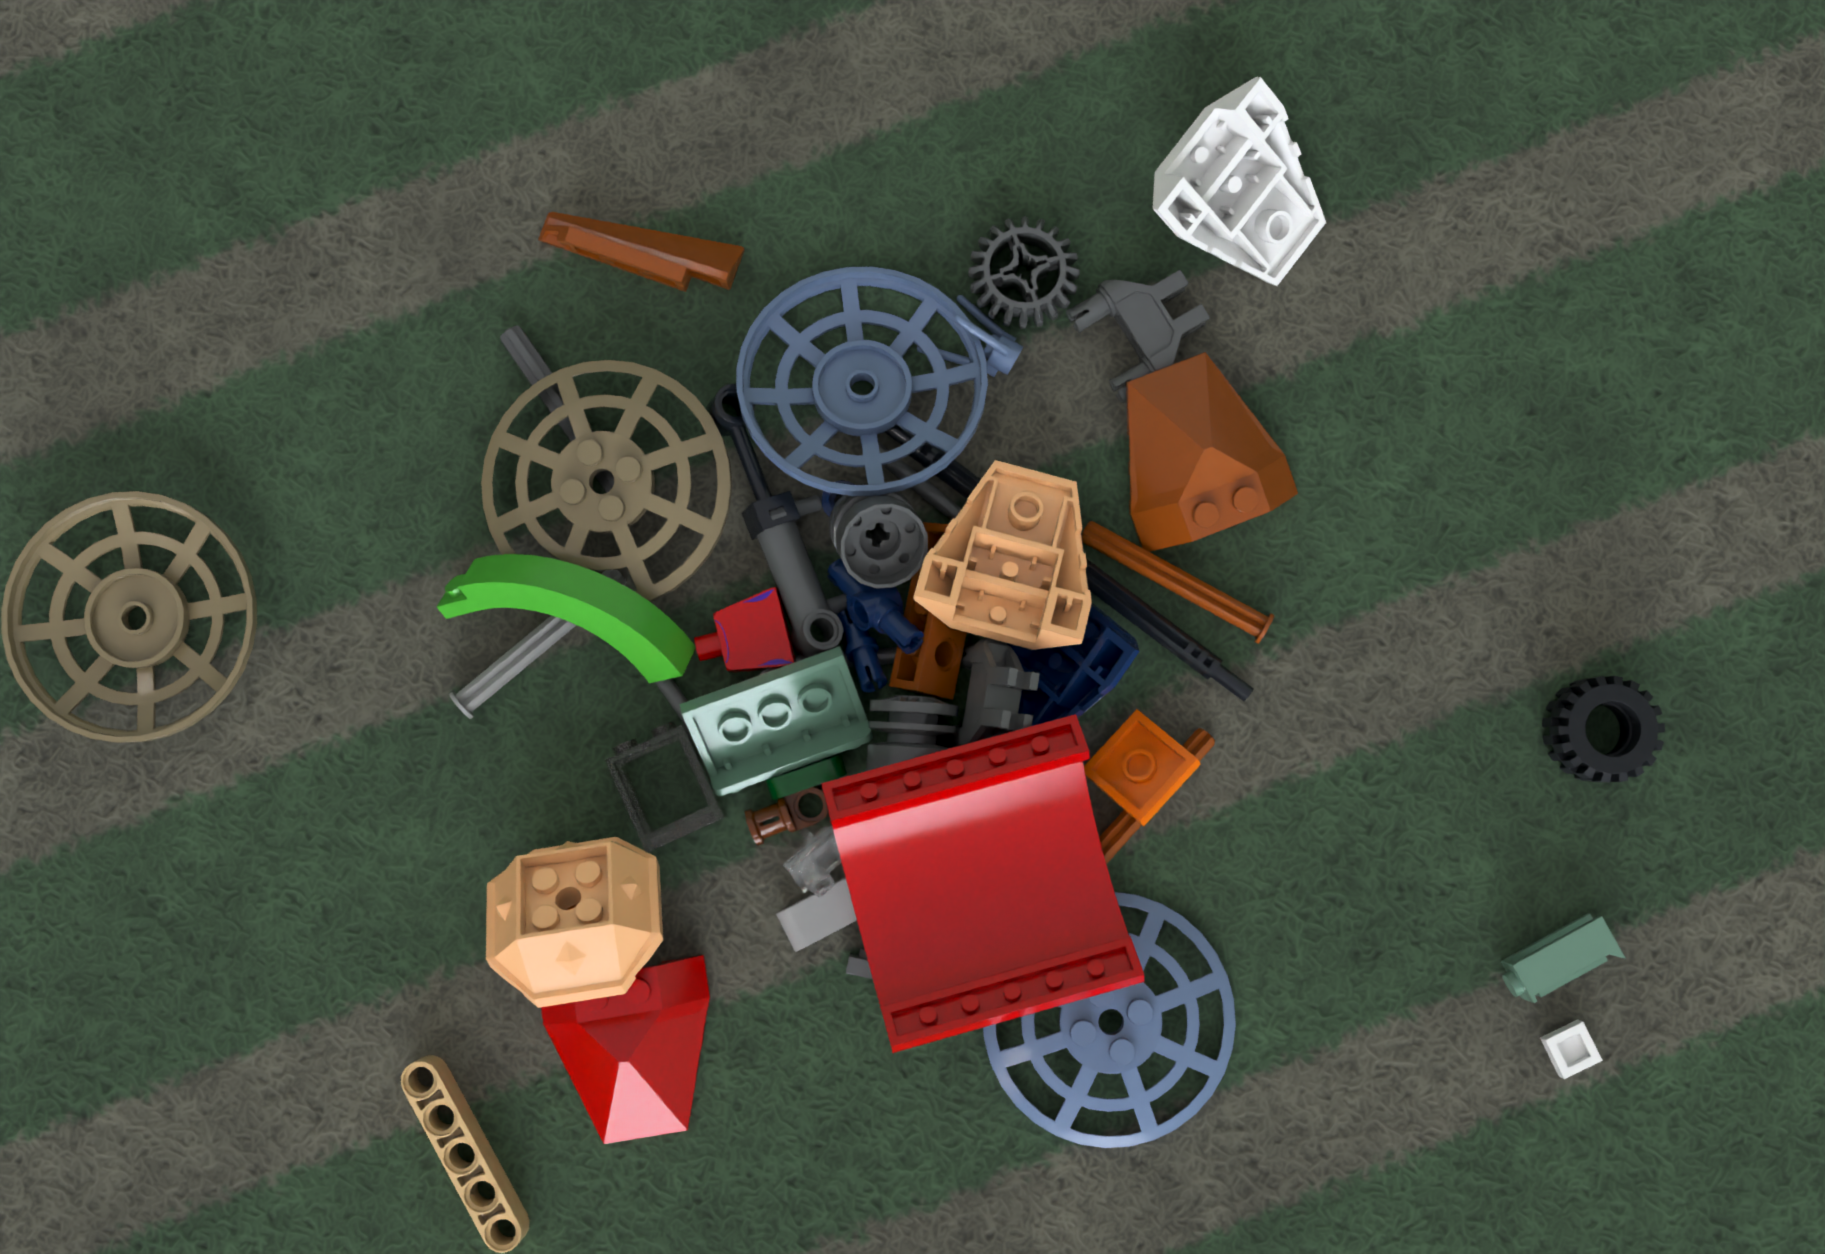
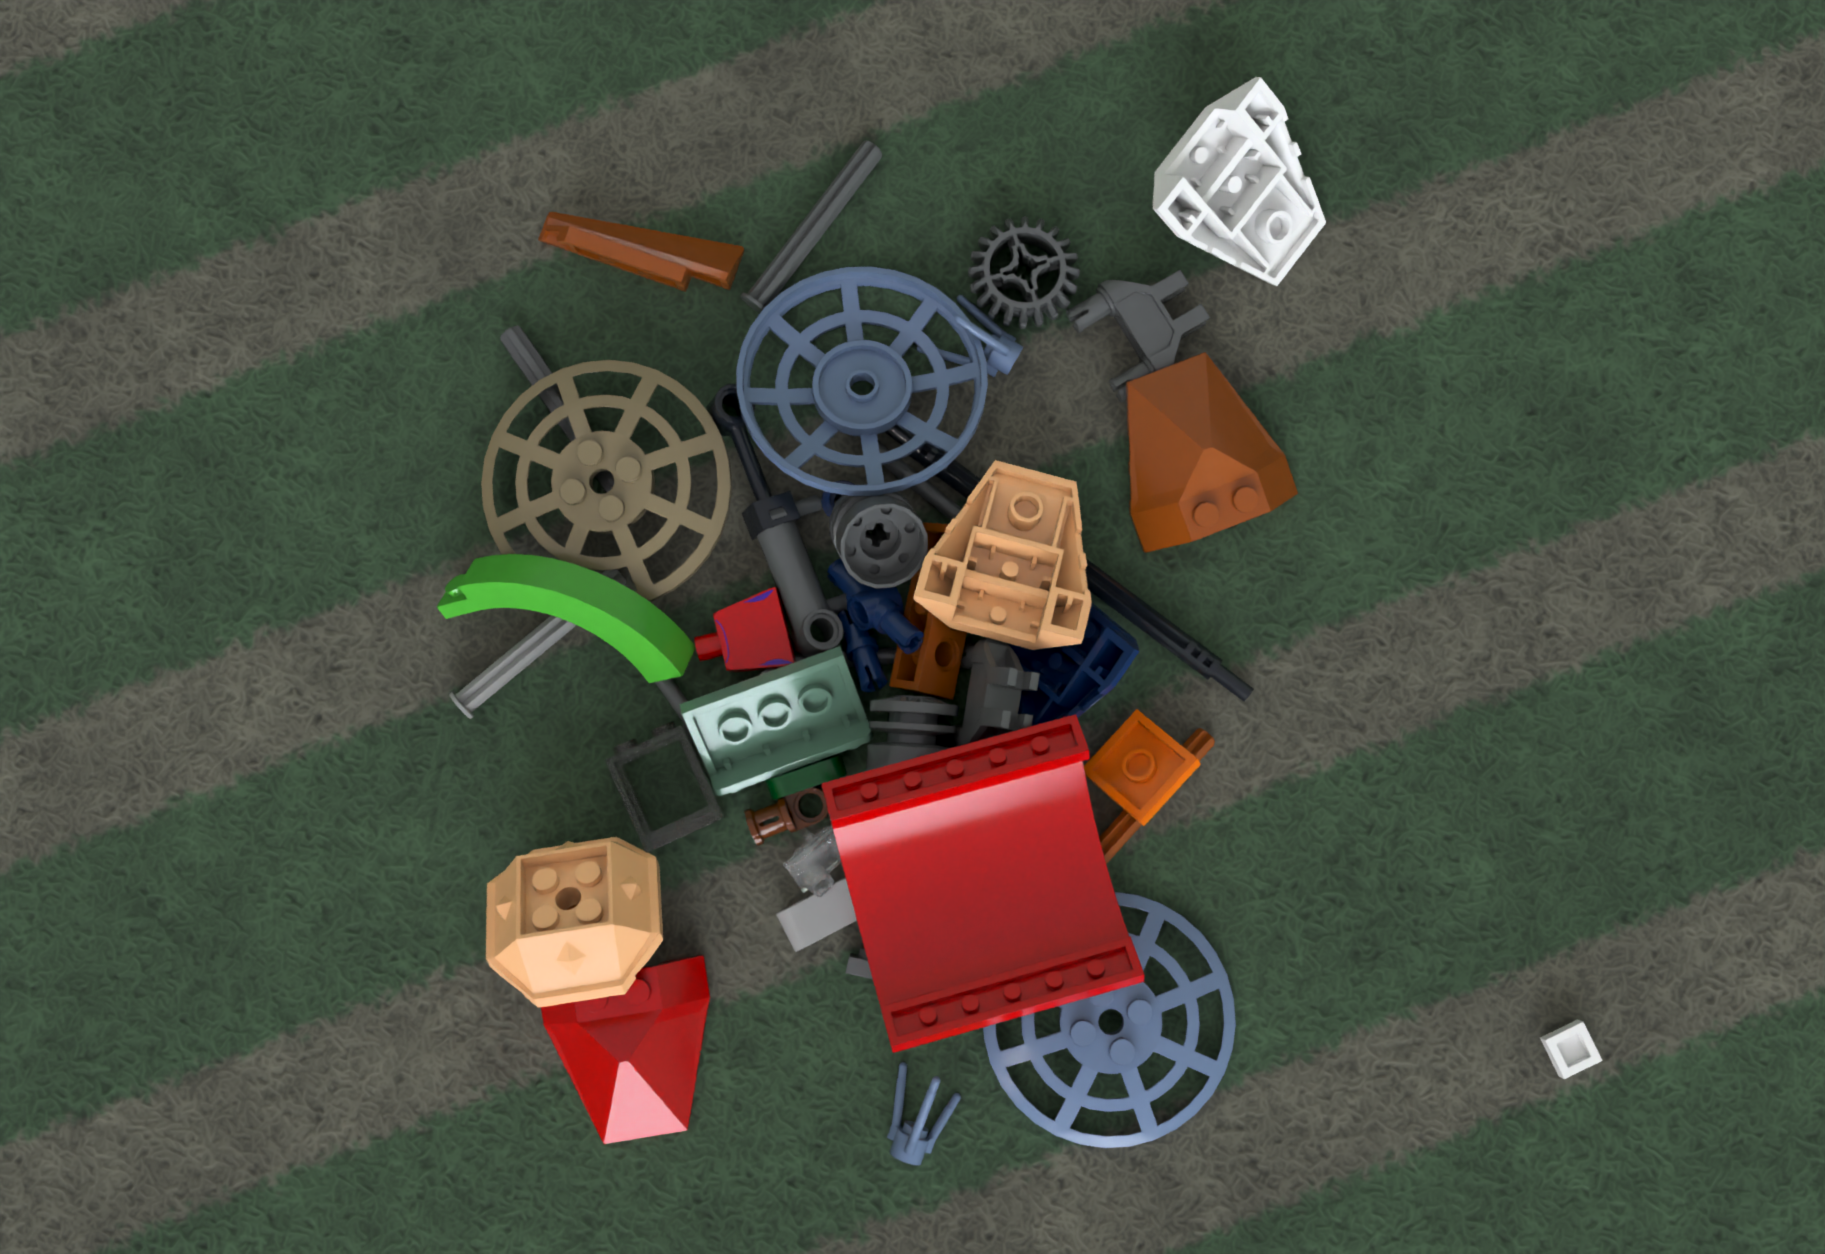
dark tan dish [1,491,257,743] -> none
tan beam [401,1055,530,1253] -> none
dark orange axle [1081,521,1274,644] -> none
sand green window [1501,913,1626,1003] -> none
black tyre [1542,676,1665,782] -> none
none -> dark grey axle [740,140,882,314]
none -> sand blue plant [887,1062,961,1165]

